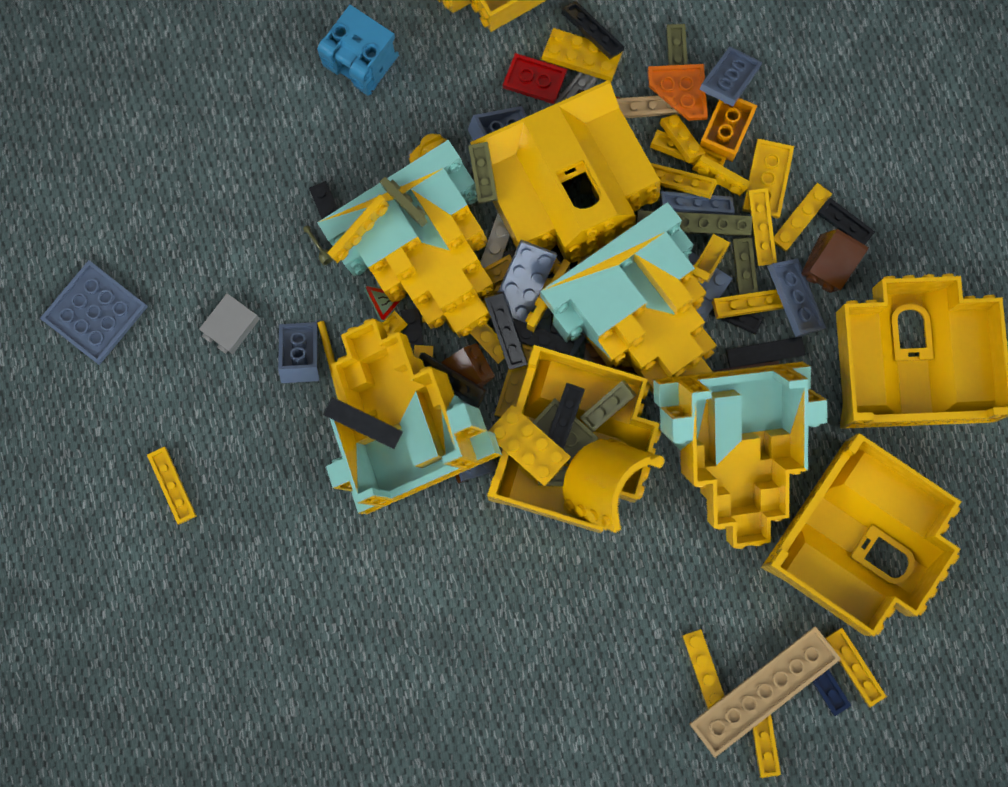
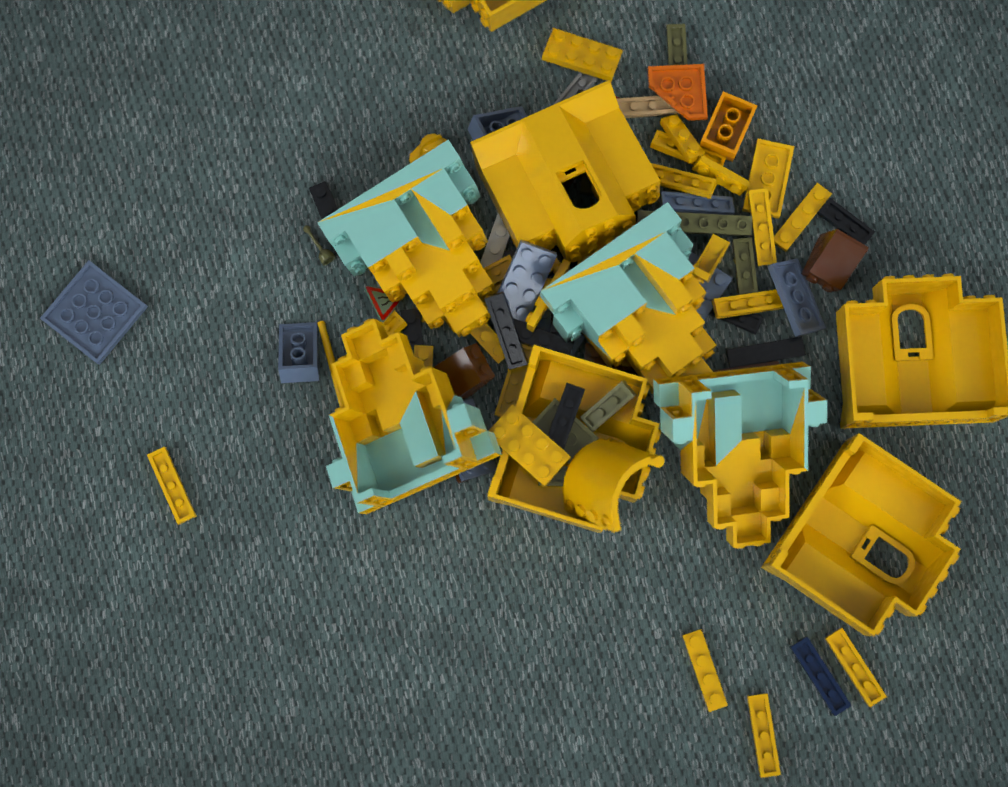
light grey brick [199,293,260,355] -> none
dark azure piece [317,5,399,96] -> none
black tile [323,397,403,449] -> none
yellow plate [327,194,389,264] -> none
olive plate [380,177,428,227] -> none
black plate [418,353,487,408] -> none
olive plate [468,142,498,204] -> none
red plate [503,53,567,104] -> none
black tile [561,0,624,59] -> none
tan plate [689,627,841,757] -> none
sand blue plate [699,47,762,106] -> none

